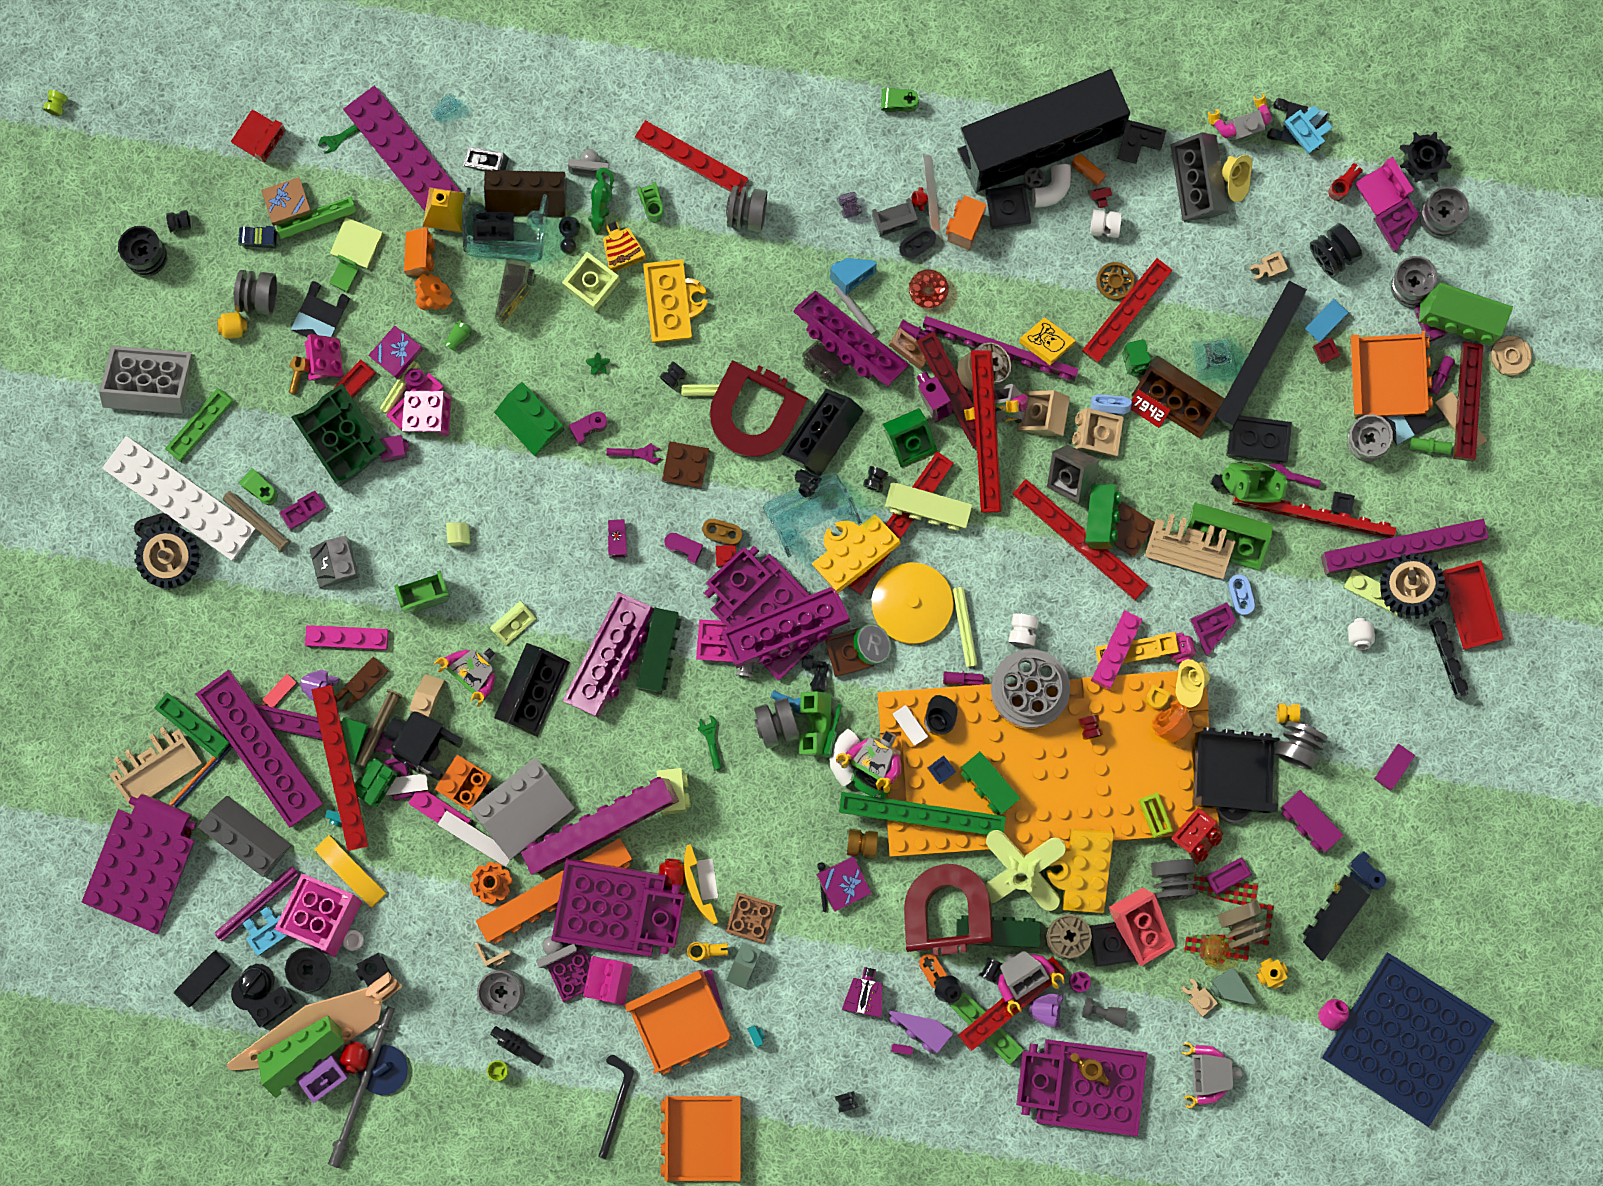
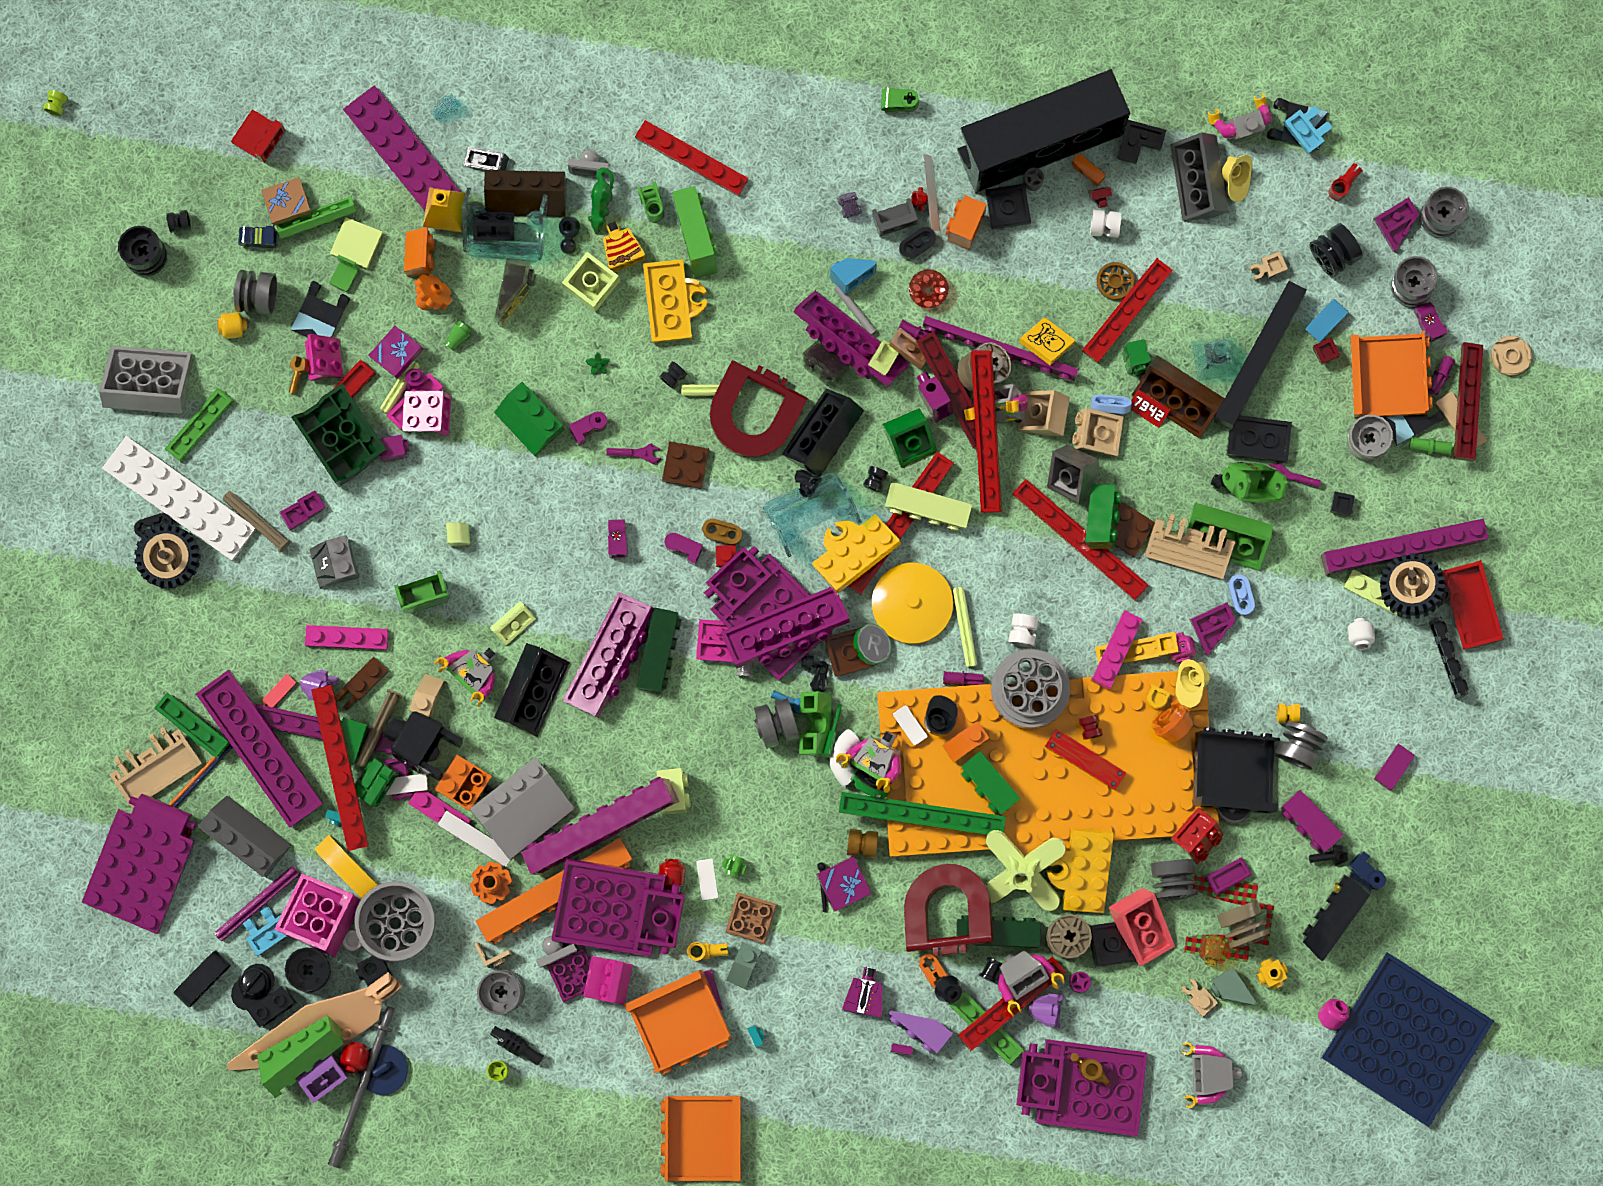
bright green piece [239,468,278,505] -> none
green piece [318,124,359,154] -> none
black piece [598,1055,634,1159] -> none
yellow slope [684,844,718,925] -> none
green piece [697,715,722,771] -> none
flat silver wheel [726,185,768,232] -> none
black wheel [835,1091,859,1113] -> none
dark blue plate [927,756,956,785] -> none
white cylinder [1032,164,1071,208] -> none
dark grey piece [1082,997,1127,1028] -> none
lime tile [1138,792,1173,839] -> none
red plate [1232,496,1396,538] -> none
dark pink bracket [1355,157,1414,216] -> none
black brick [1399,132,1452,182] -> none
bright green slope [1419,282,1513,346] -> none
none -> light grey wheel [354,881,435,963]
none -> bright green wedge [672,186,718,279]
none -> bright green gear [721,854,747,879]
none -> yellowish green tile [868,339,899,375]
none -> orange slope [942,721,989,763]
none -> red tile [1045,729,1126,790]
none -> black bar [1309,845,1349,866]

